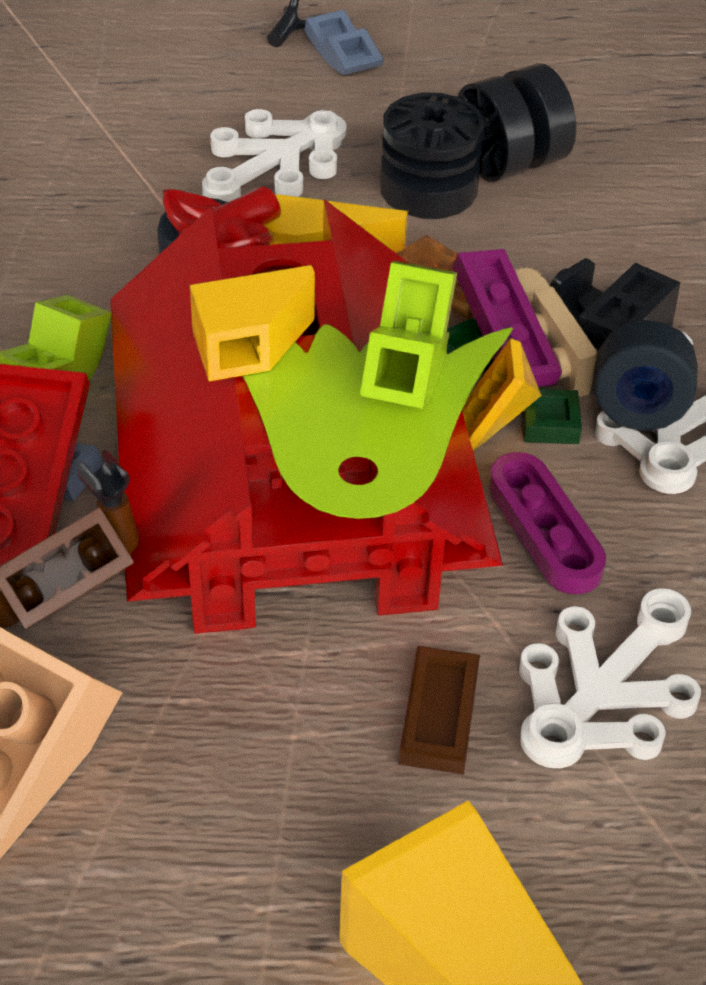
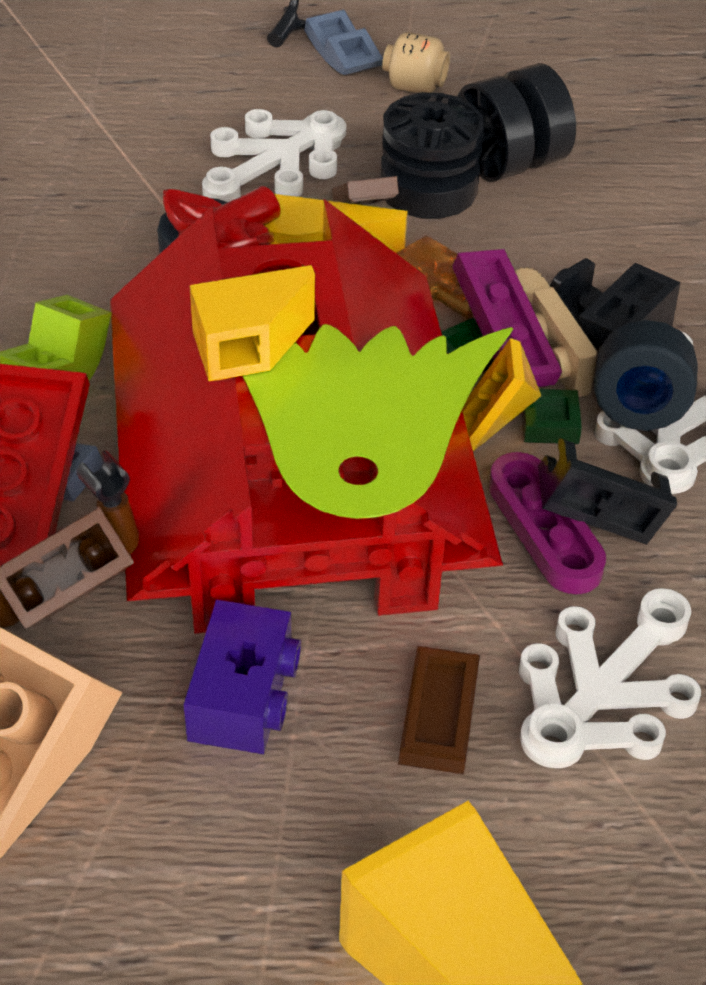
lime brick [360,261,457,409] -> none
none -> dark purple brick [184,600,301,755]
none -> tile [332,176,399,205]
none -> tan head [382,32,450,94]
none -> black hinge [538,438,678,545]

